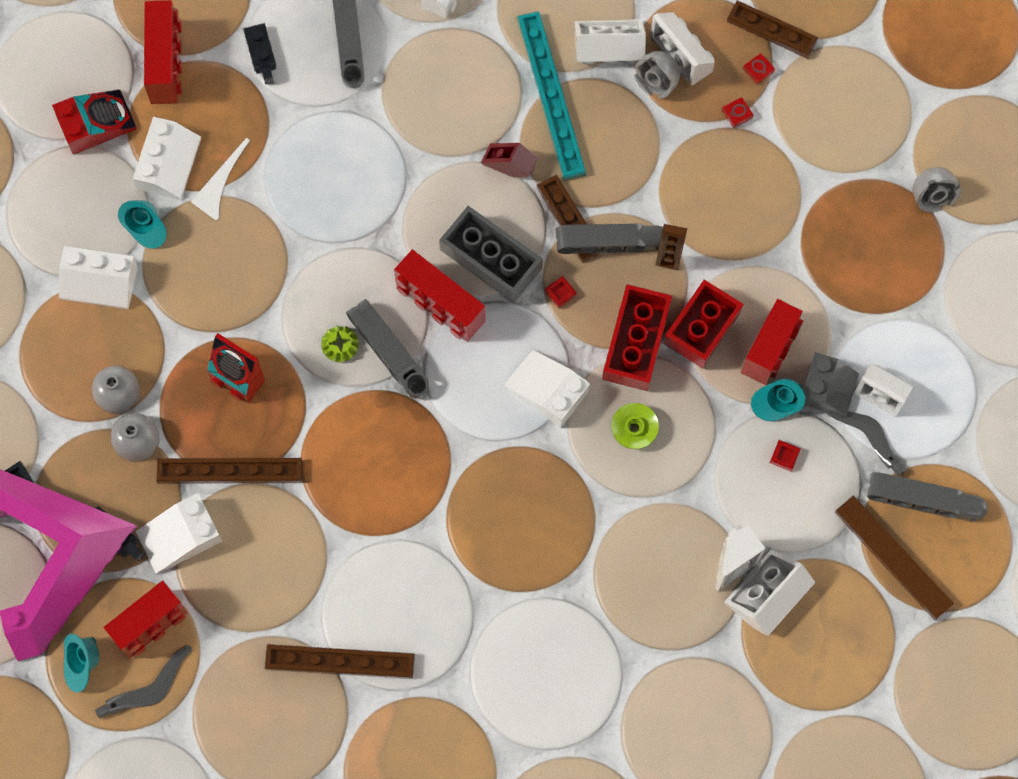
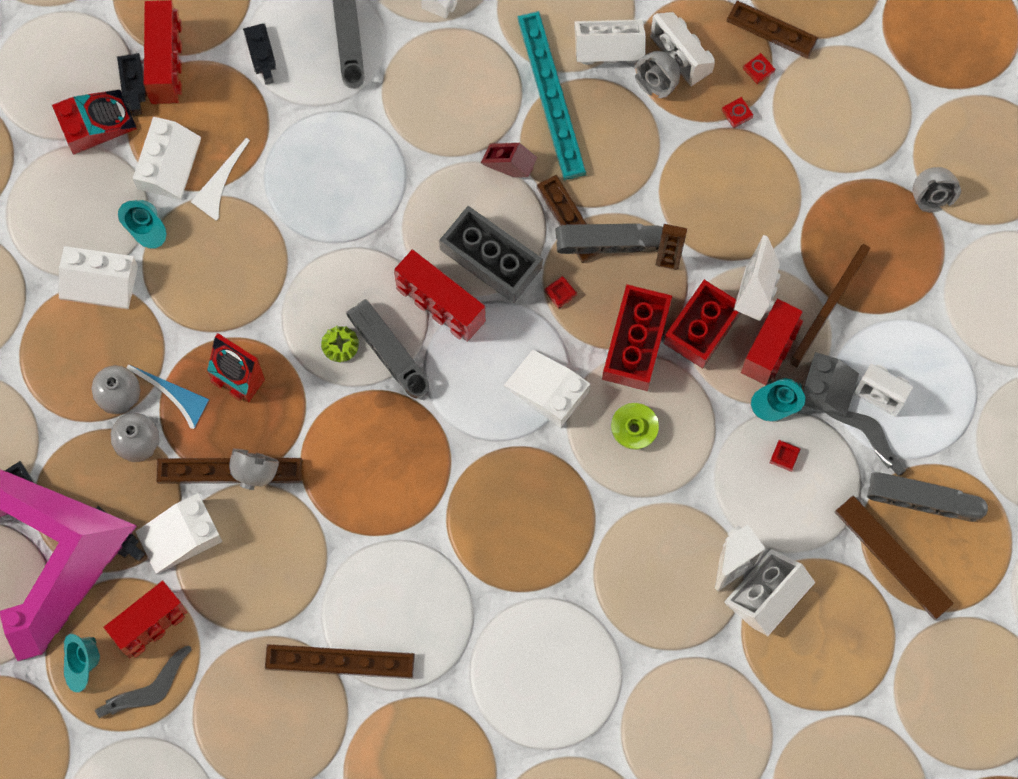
none -> black hinge [117,53,146,116]
none -> dark azure sticker [127,364,209,429]
none -> light grey cylinder [229,448,279,490]
none -> white slope [734,235,781,321]
none -> reddish brown tile [790,244,871,368]

